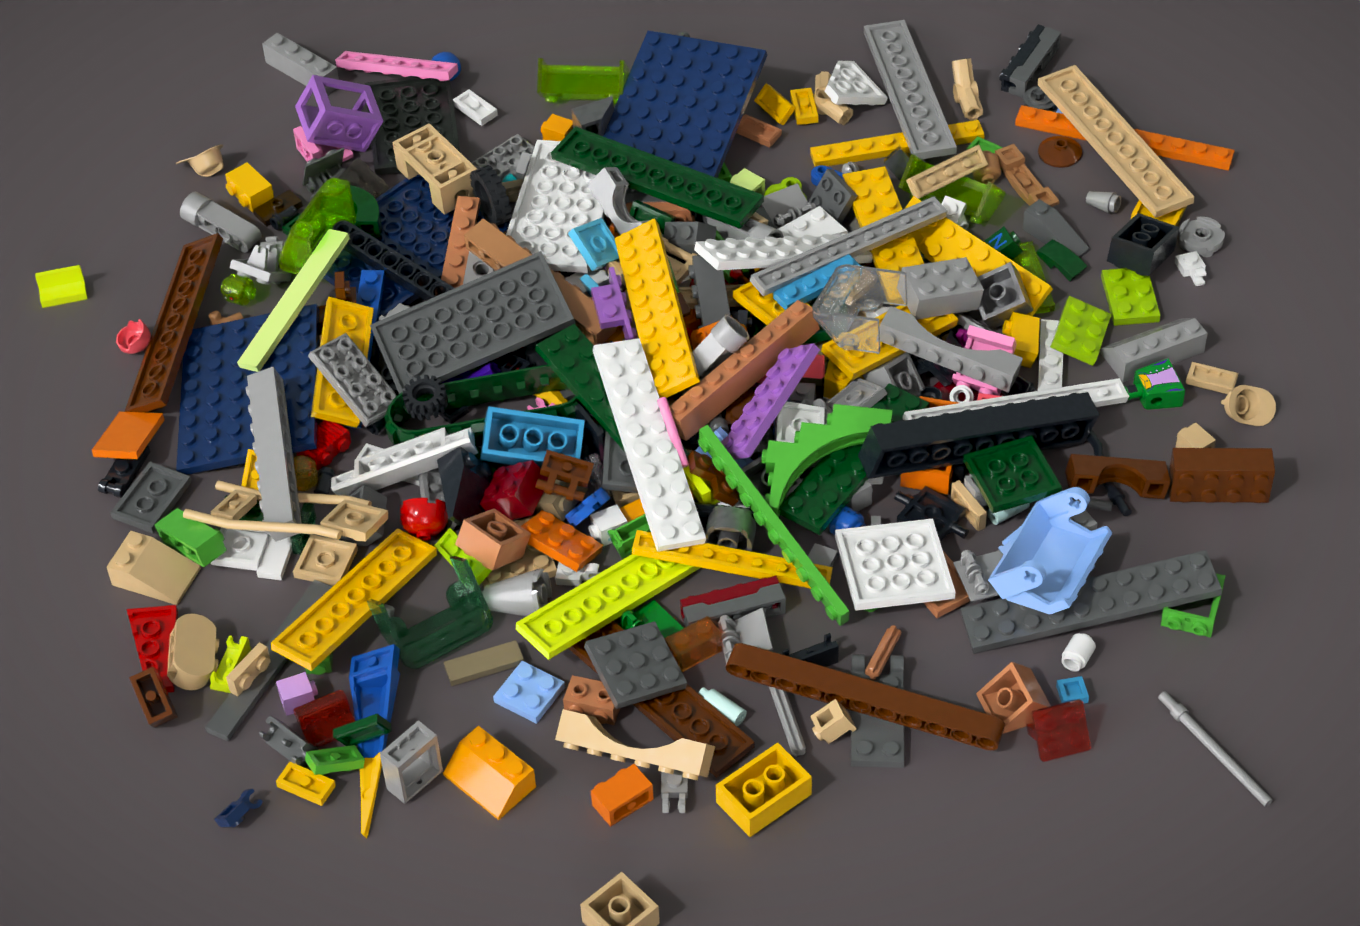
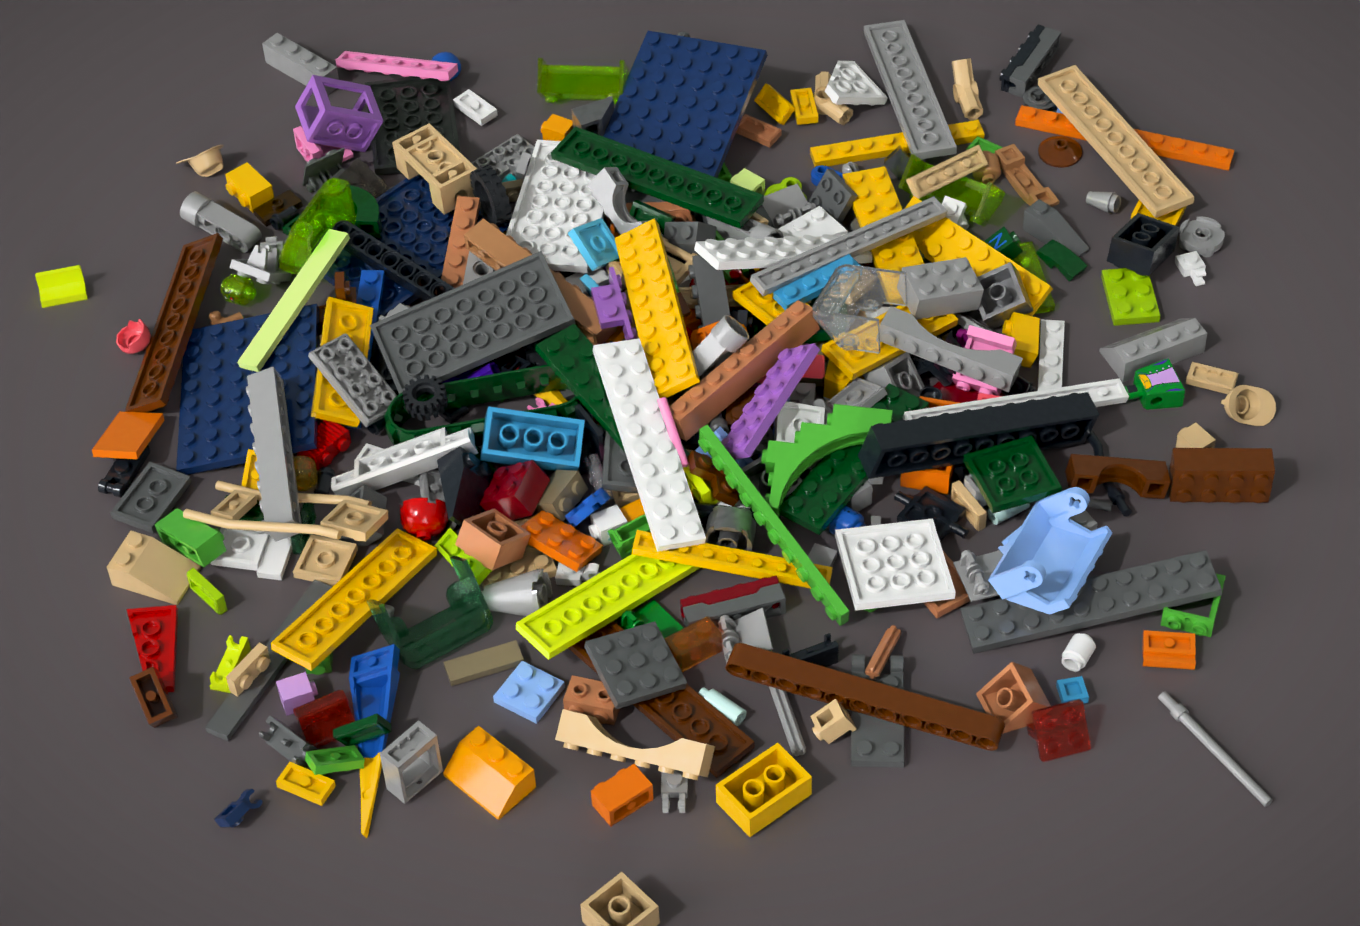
tan brick [167,614,219,690] -> none
reddish brown plate [535,450,594,502] -> none
white plate [950,385,974,403] -> none
lime plate [1050,296,1111,366] -> none
none -> lime tile [186,567,228,615]
none -> orange plate [1143,630,1196,670]

